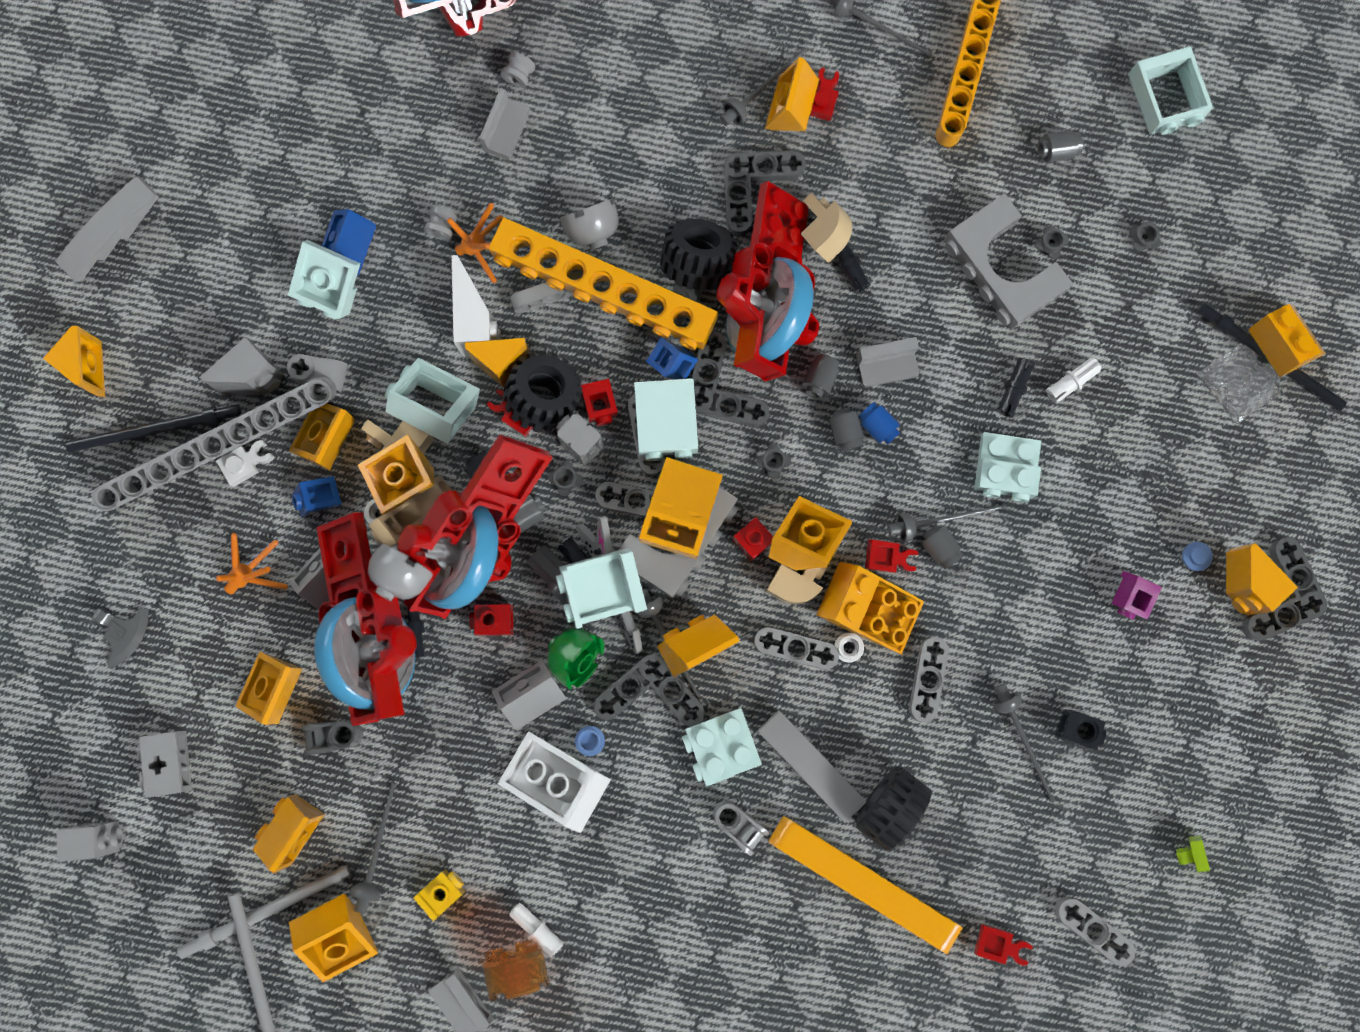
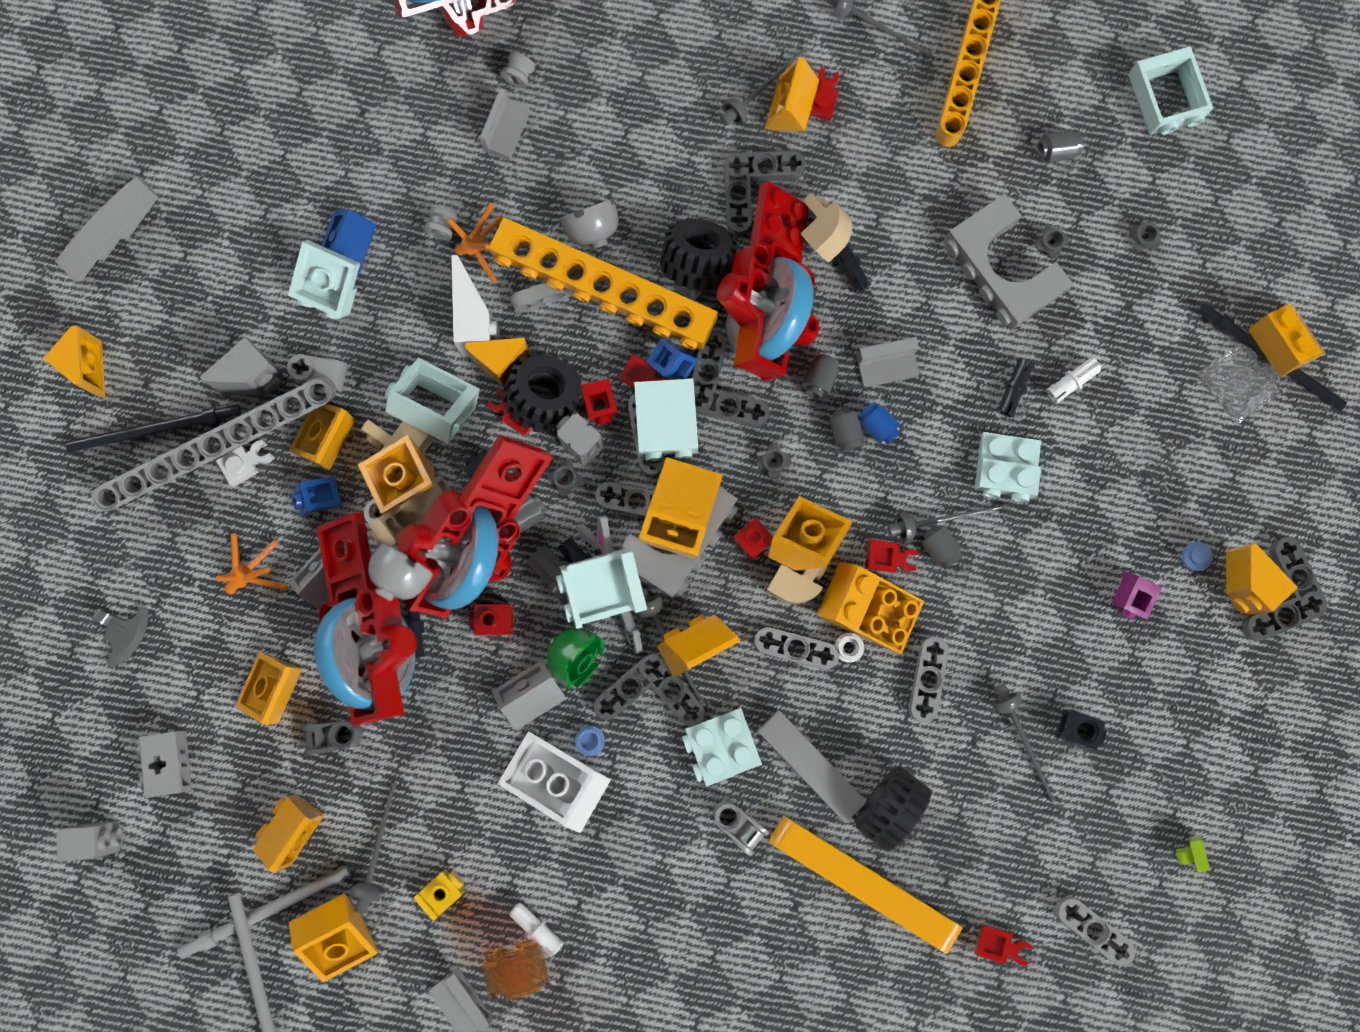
none -> red plate [618,354,670,389]

